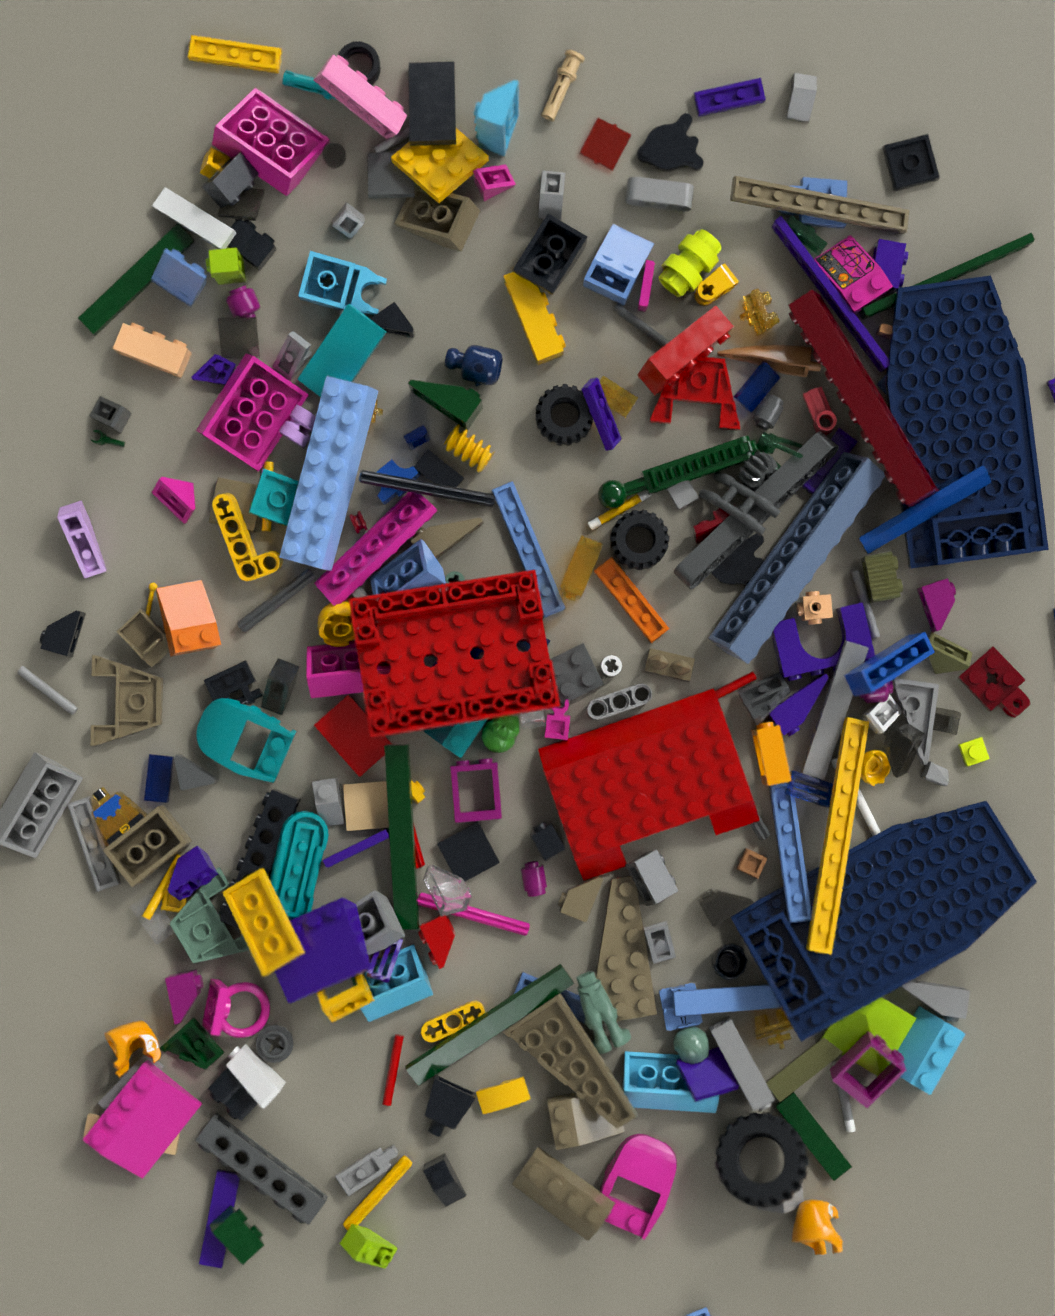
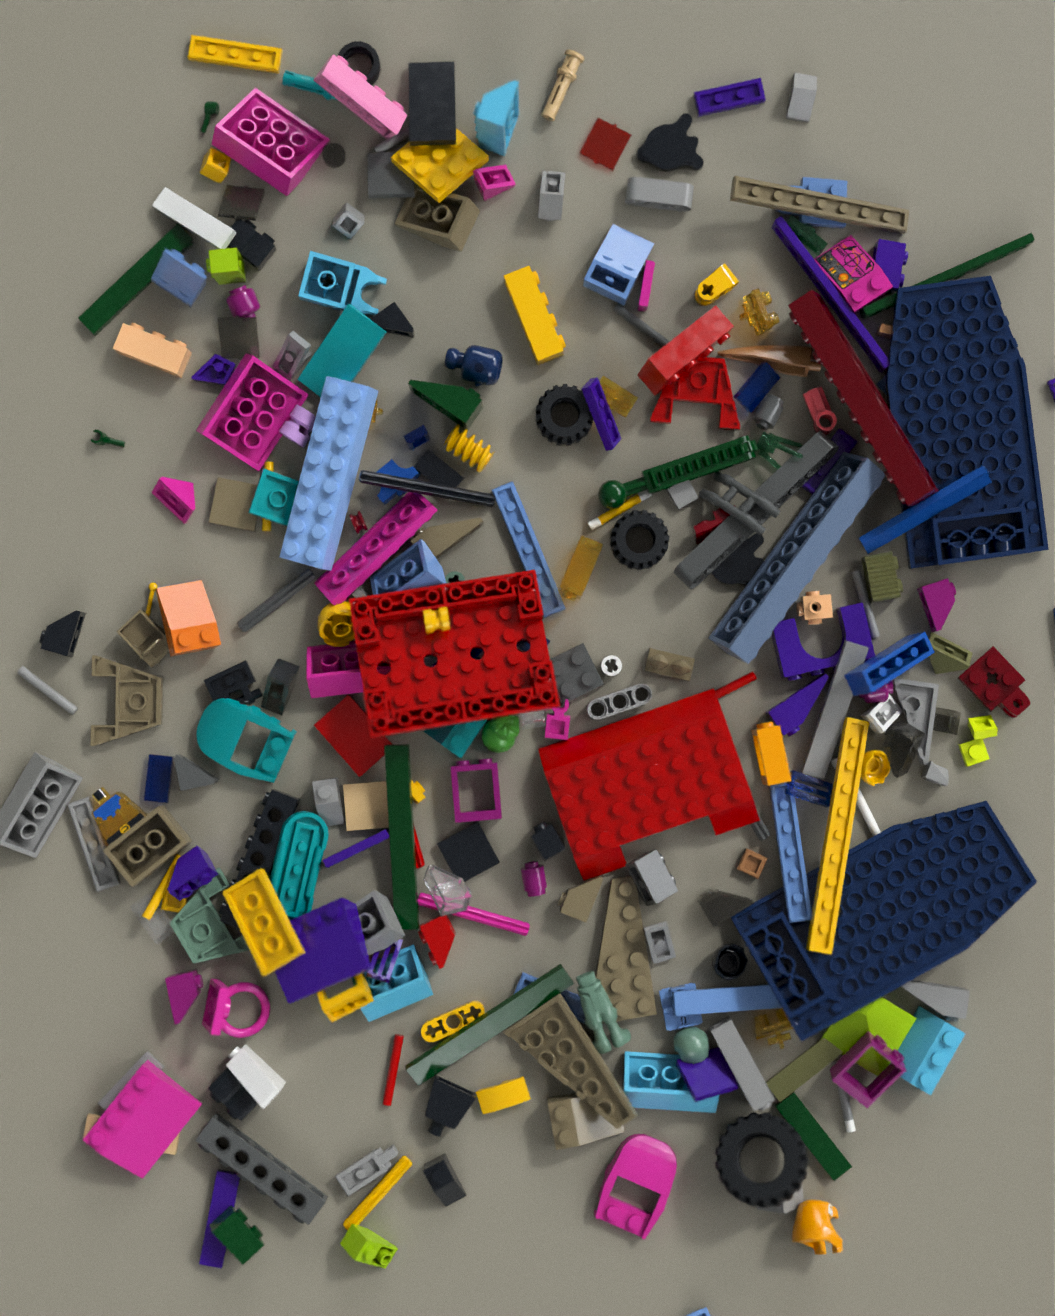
lavender slope [57,500,107,579] -> none
dark grey slope [89,396,132,433] -> none
light orange piece [104,1020,161,1079] -> none
dark green wing [160,1018,225,1070] -> none
black brick [202,152,259,208] -> none
yellow beam [212,493,283,581] -> none
dark grey gear [256,1024,294,1063] -> none
black slope [512,214,588,295] -> none
dark tan slope [512,1146,615,1241] -> none
orange tile [594,557,669,643] -> none
neon yellow piece [659,229,721,297] -> none
dark grey wing [737,672,790,725] -> none
dark grey gear [738,451,778,491] -> none
black tile [882,134,940,191] -> none
none -> dark green hand [200,101,219,134]
none -> yellow wheel [423,607,450,634]
none -> neon yellow plate [968,715,998,739]

